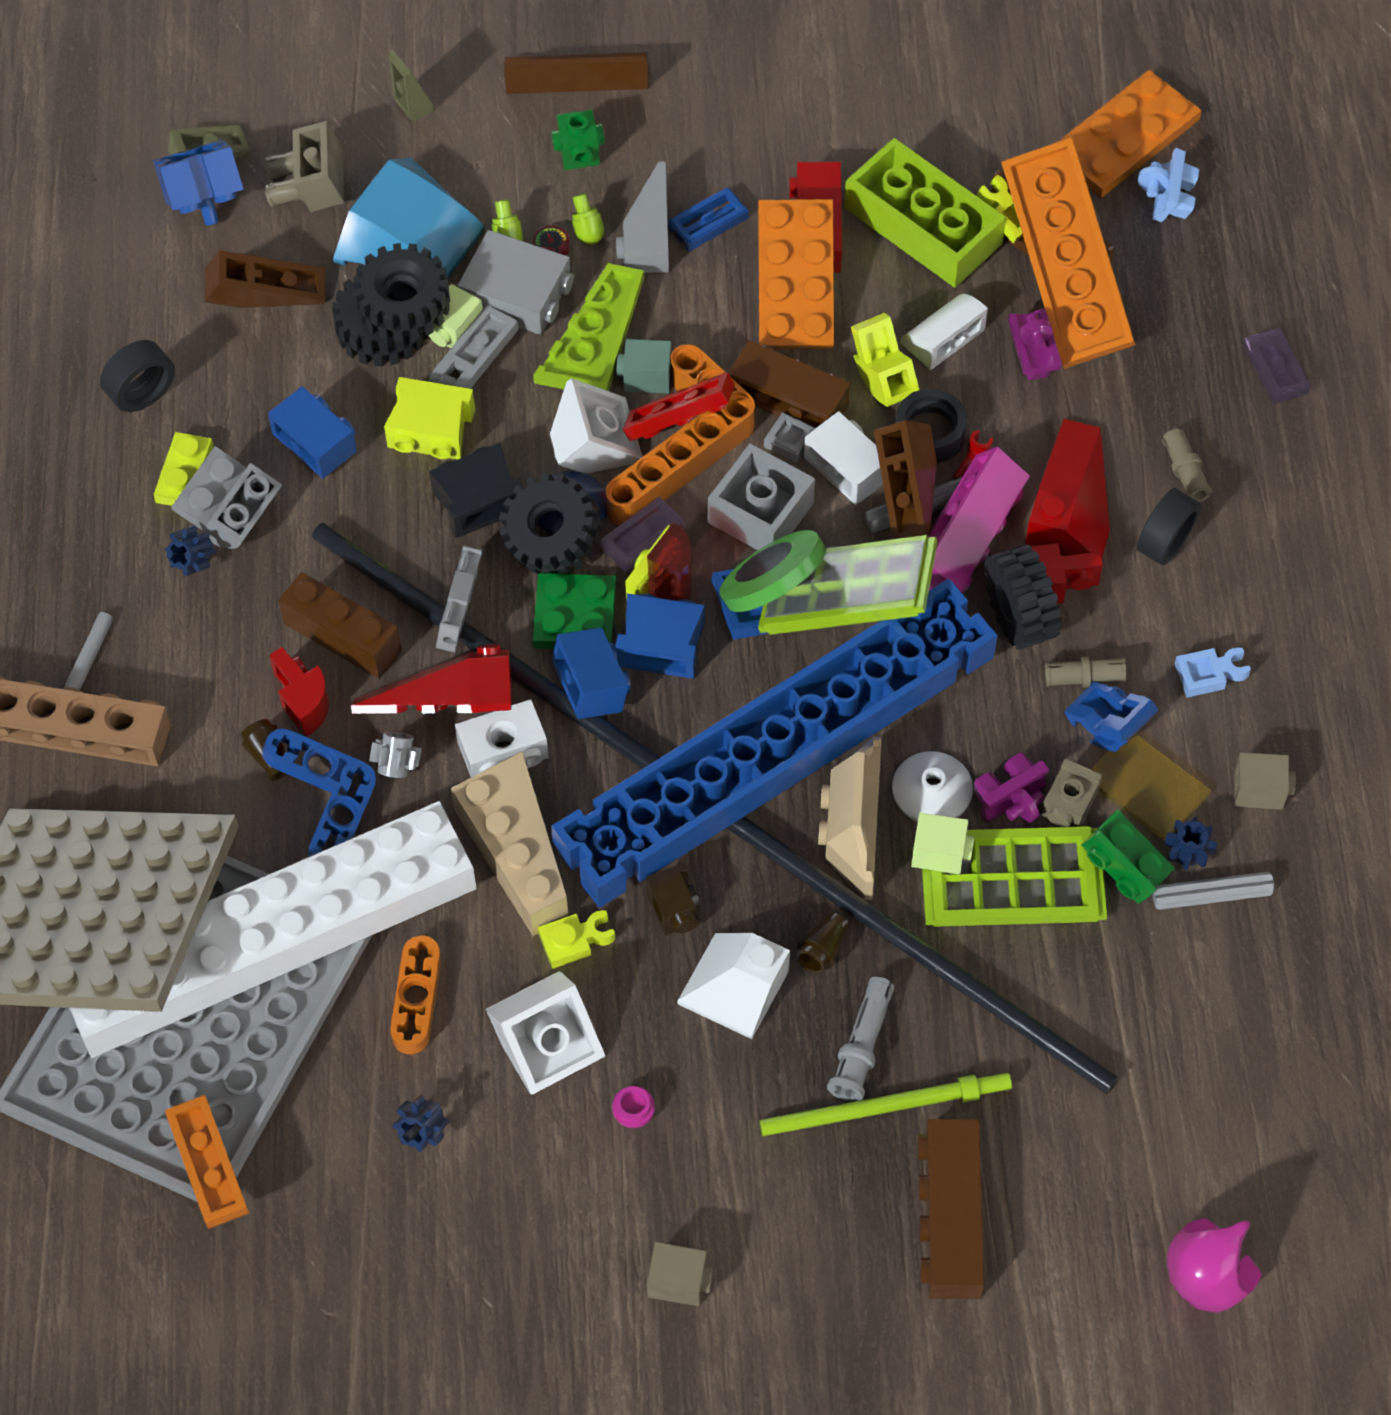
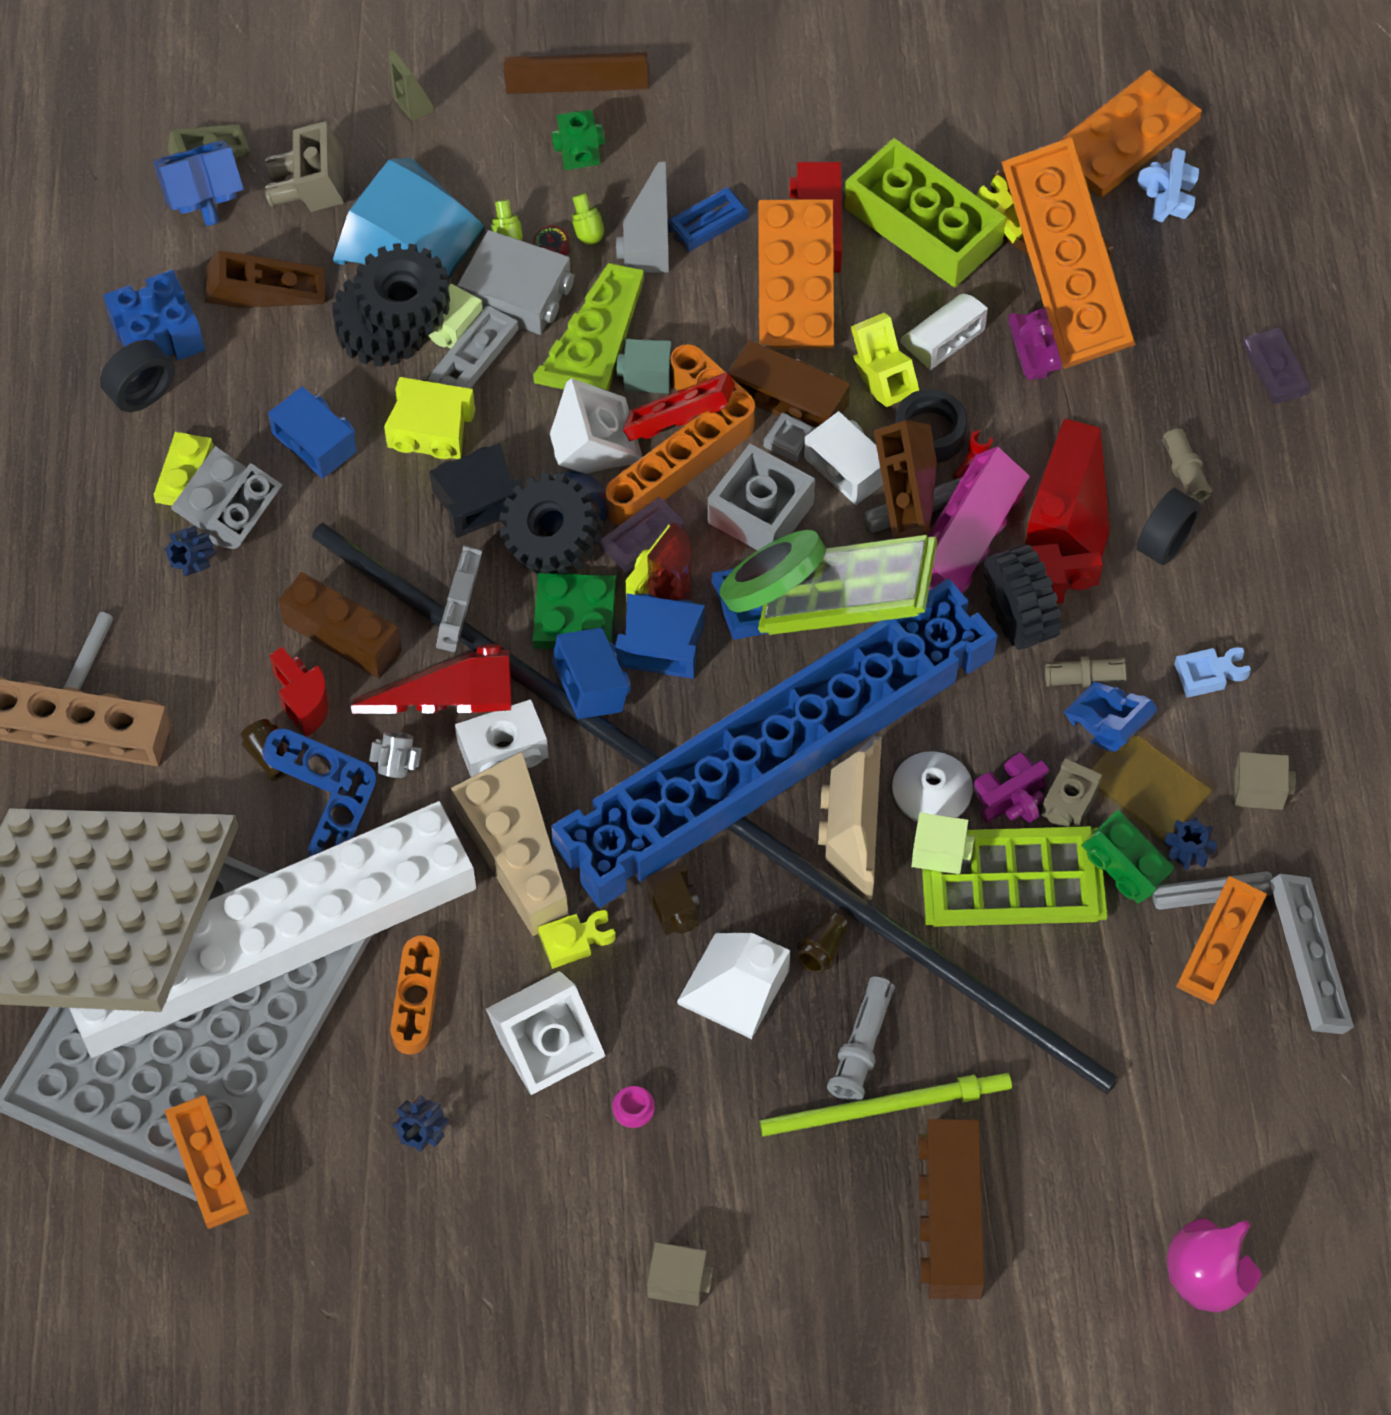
none -> blue brick [103,269,205,377]
none -> orange plate [1176,876,1267,1005]
none -> light grey plate [1270,874,1354,1034]

